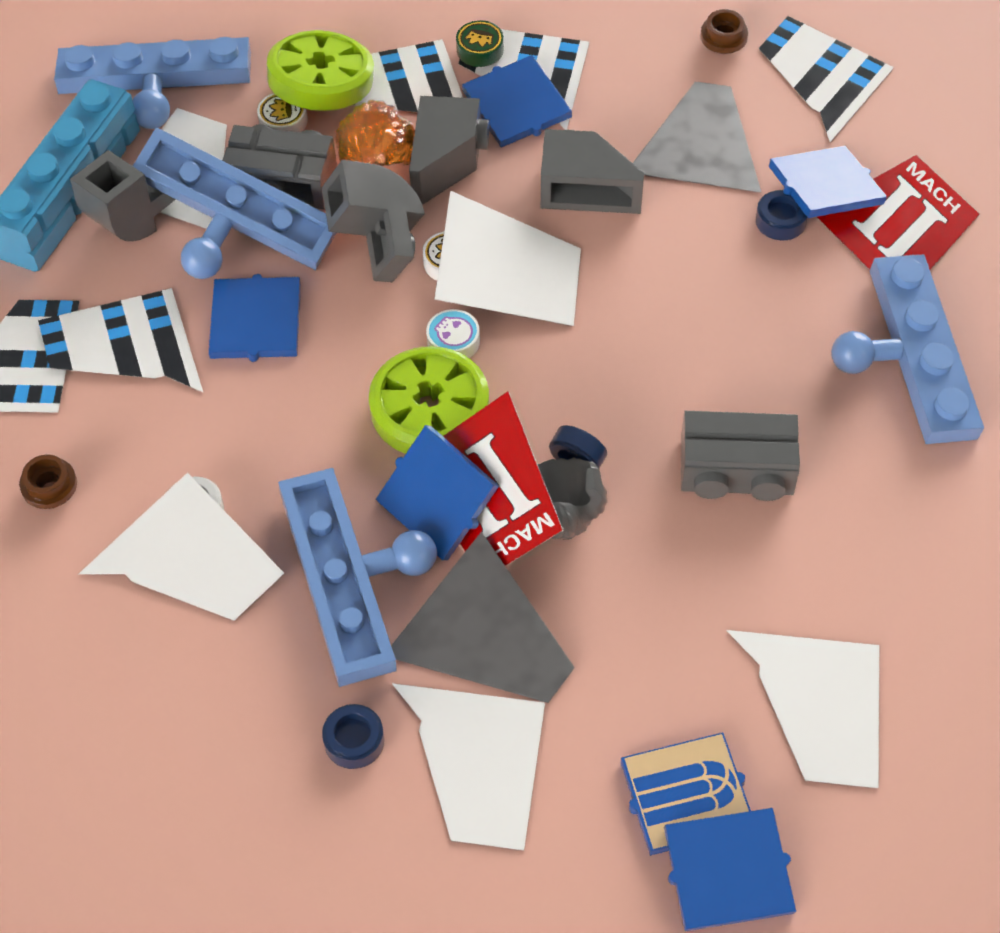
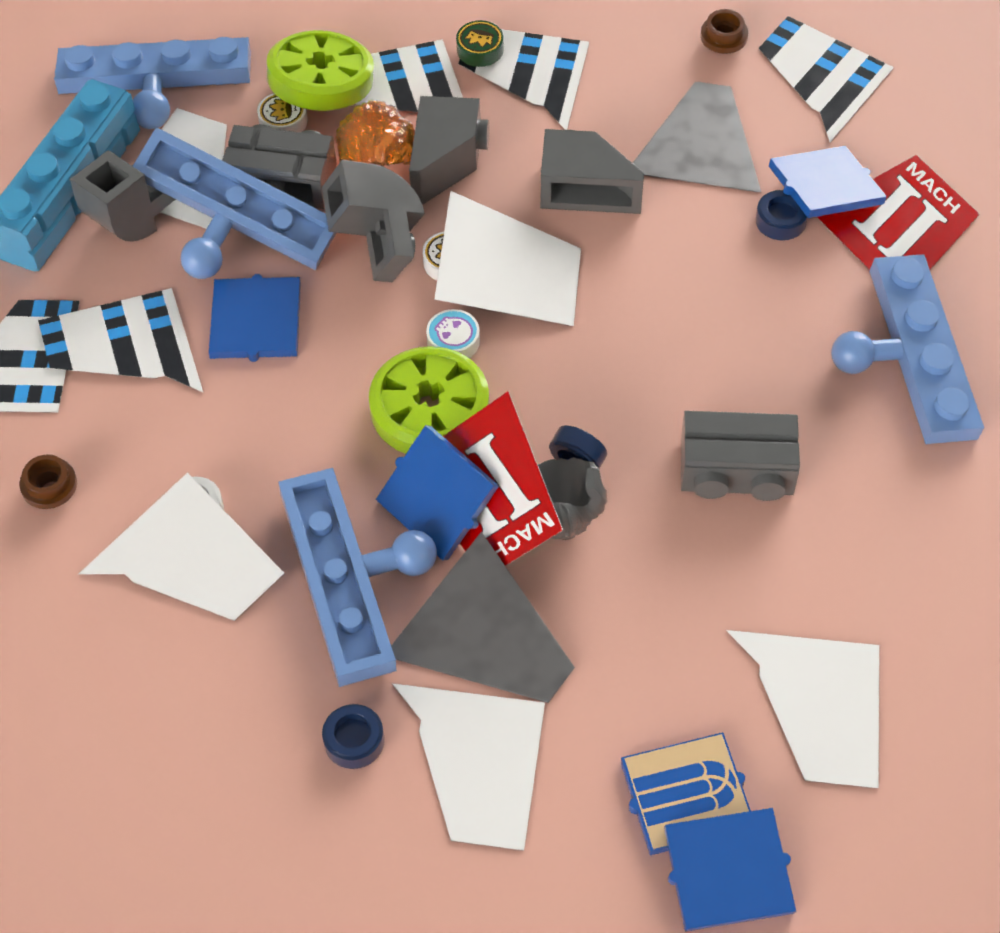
blue piece [462,55,572,148] -> none

